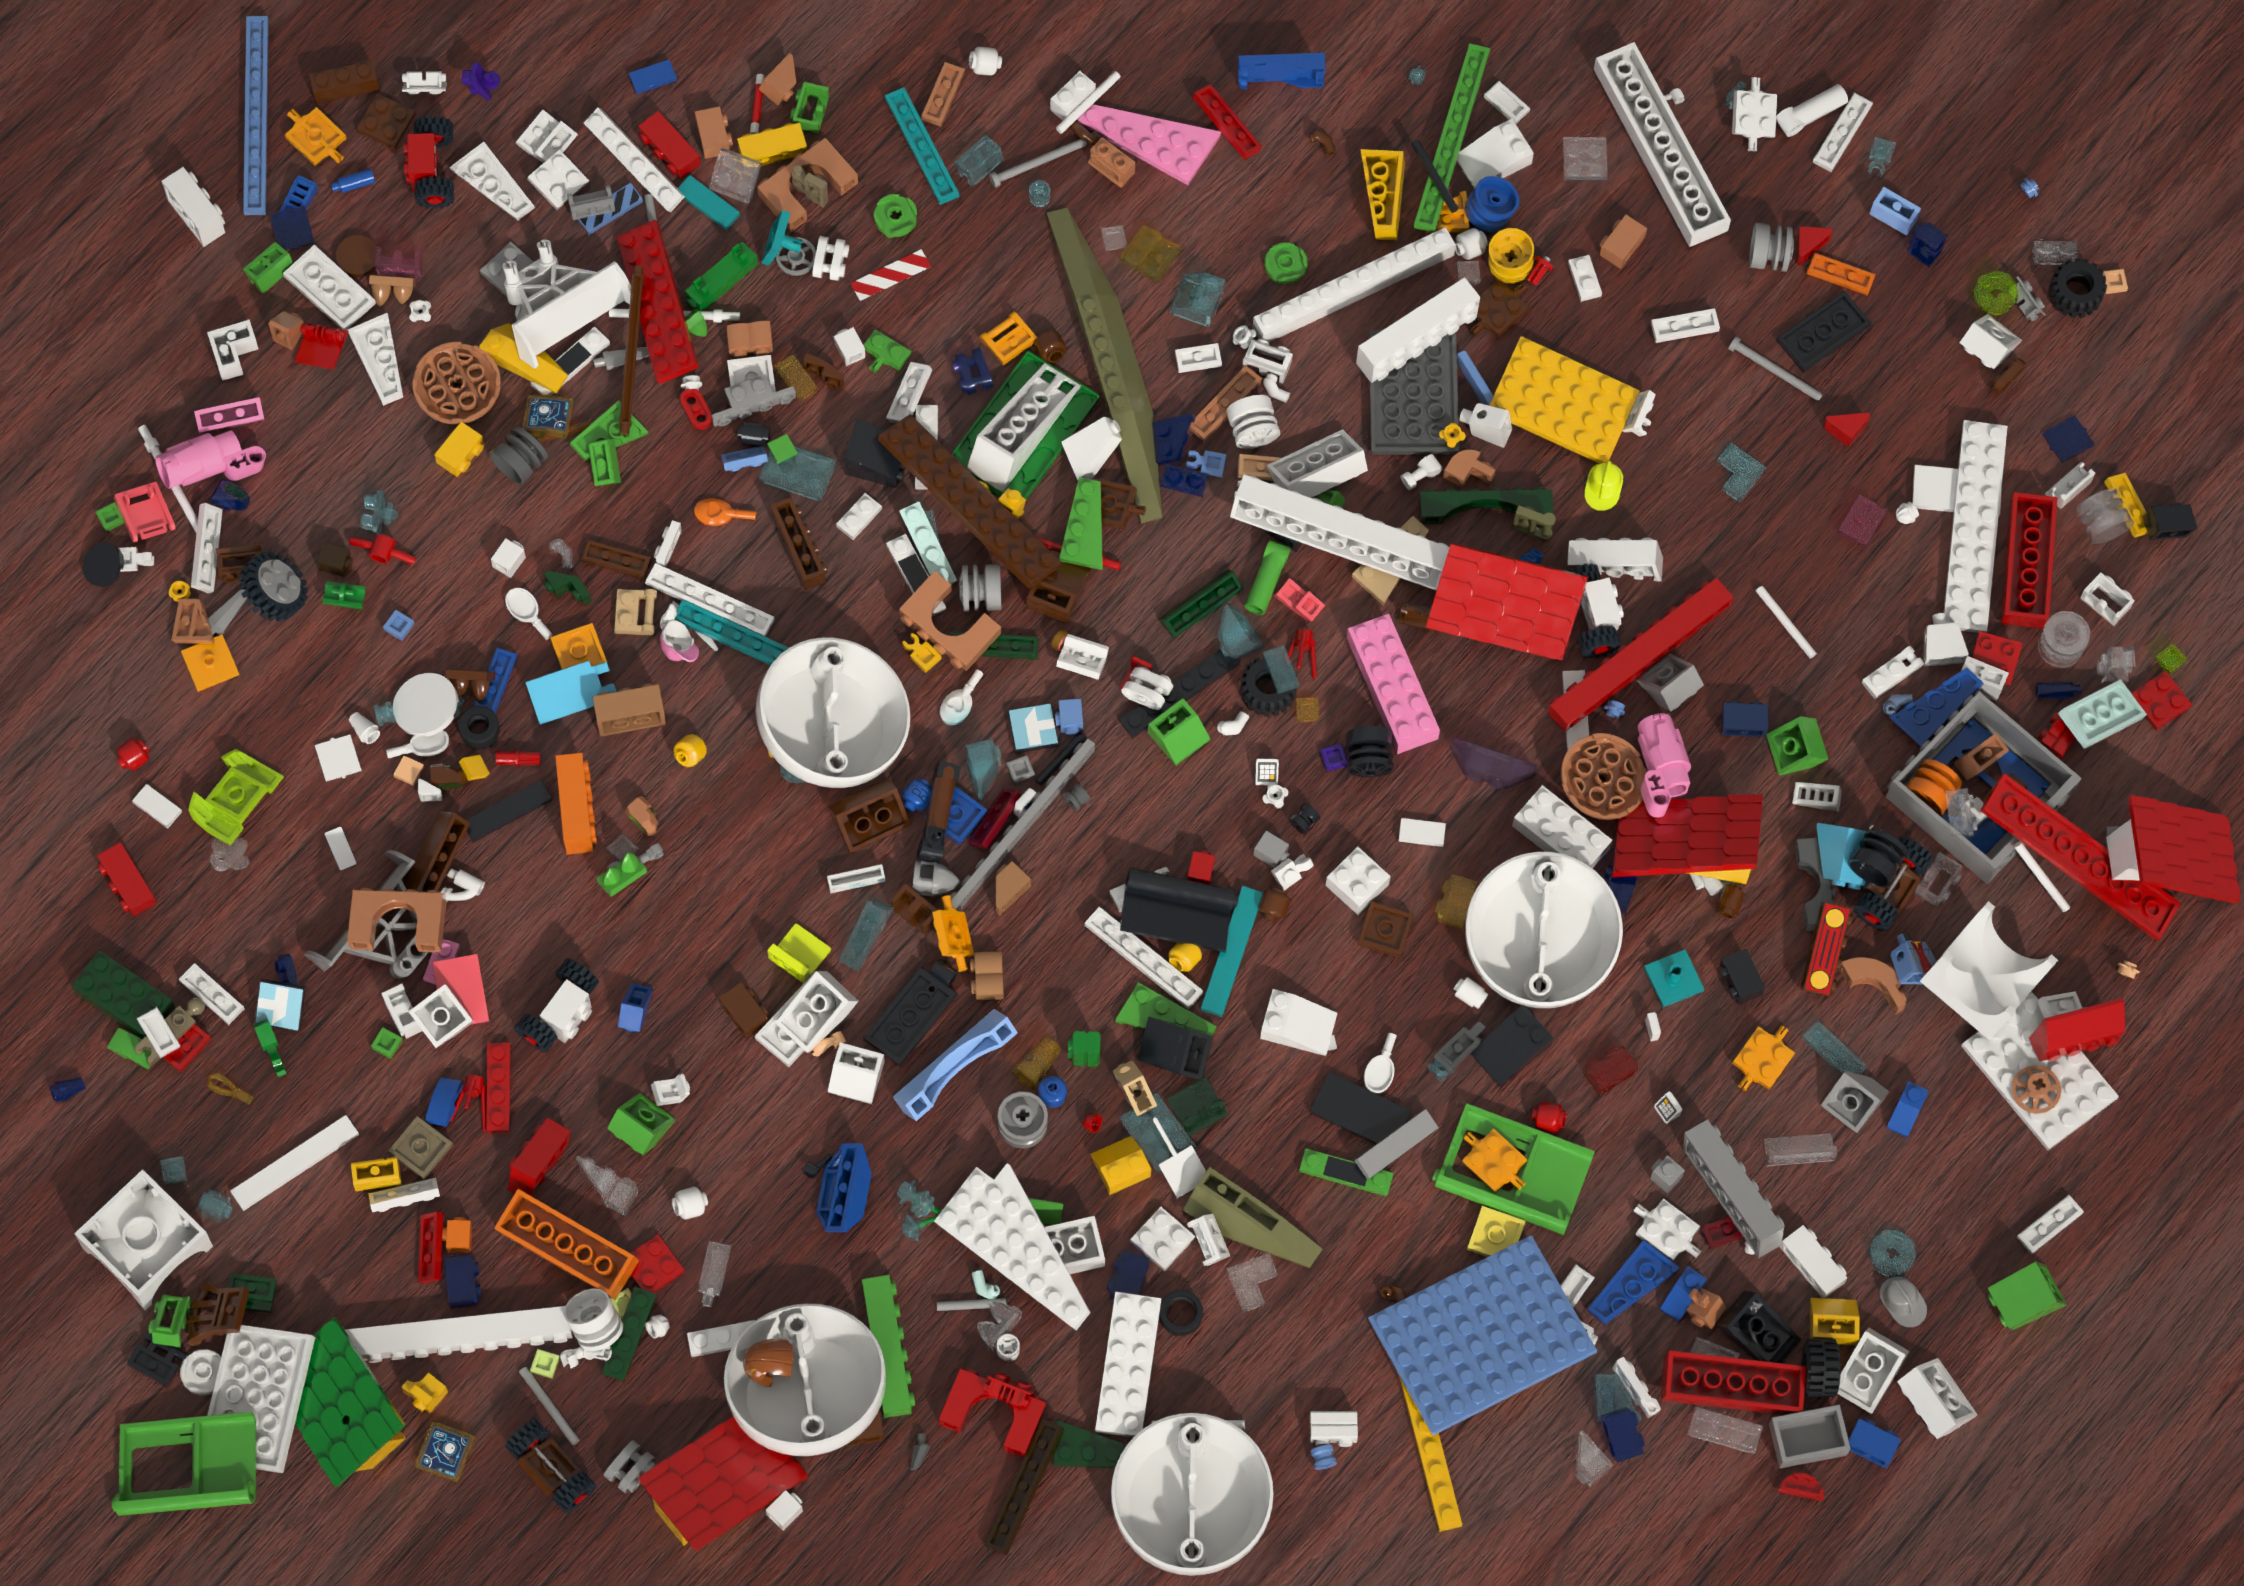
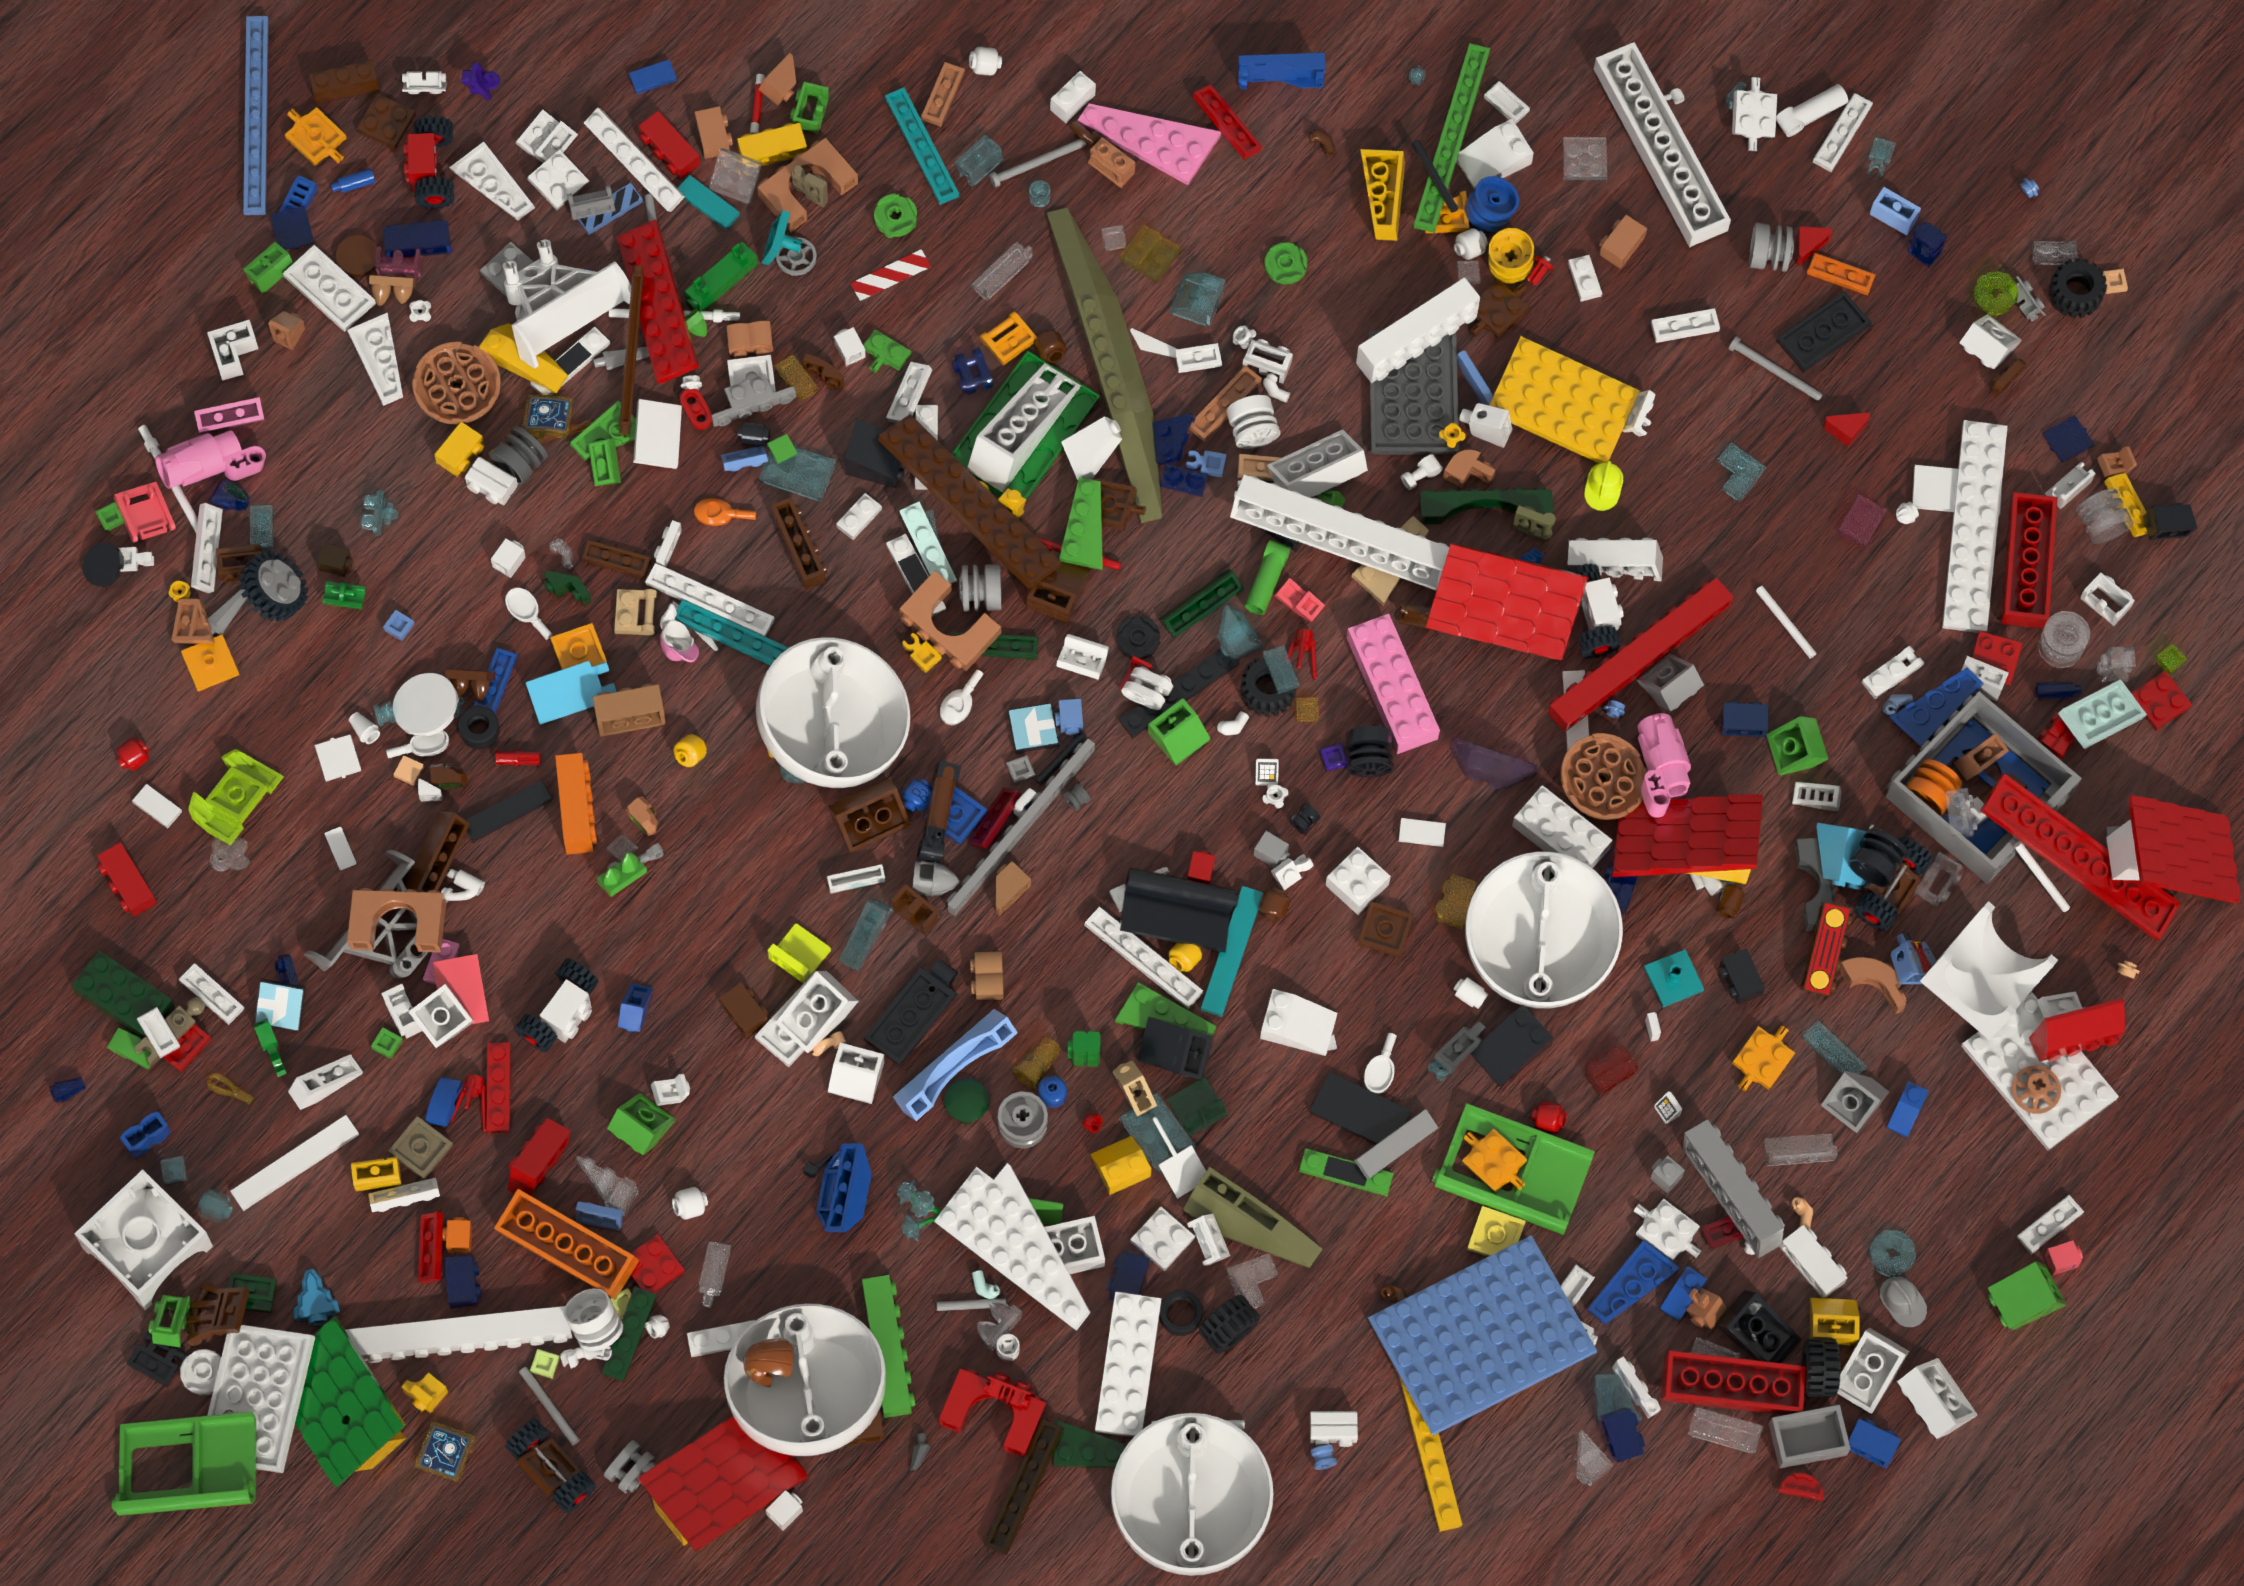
white brick [162,167,225,247] -> none
red hinge [294,323,349,370] -> none
red piece [349,534,416,565] -> none
yellow tile [459,755,490,781] -> none
white brick [813,236,849,281] -> none
light orange plate [932,895,974,972] -> none
clear light blue slope [966,739,1001,801] -> none
pearl gold tile [1051,629,1071,652] -> none
white bar [1056,71,1121,134] -> none
white brick [1253,227,1456,343] -> none
white torso [1923,613,1968,667] -> none
none -> blue brick [120,1112,171,1158]
none -> clear light blue plate [250,505,273,550]
none -> white slope [288,1054,363,1110]
none -> dark azure rock [293,1269,340,1326]
none -> clear blue brick [383,219,452,260]
none -> white brick [465,457,518,505]
none -> medium blue plate [575,1201,623,1231]
none -> white tile [633,399,682,469]
none -> dark green dish [944,1079,990,1124]
none -> clear panel [971,241,1032,301]
none -> black tile [1116,616,1160,659]
none -> white sticker [1130,328,1177,358]
none -> black tyre [1198,1295,1260,1354]
none -> light nougat arm [1791,1197,1813,1229]
none -> coral brick [2044,1240,2083,1276]
none -> nougat bracket [2097,446,2137,477]

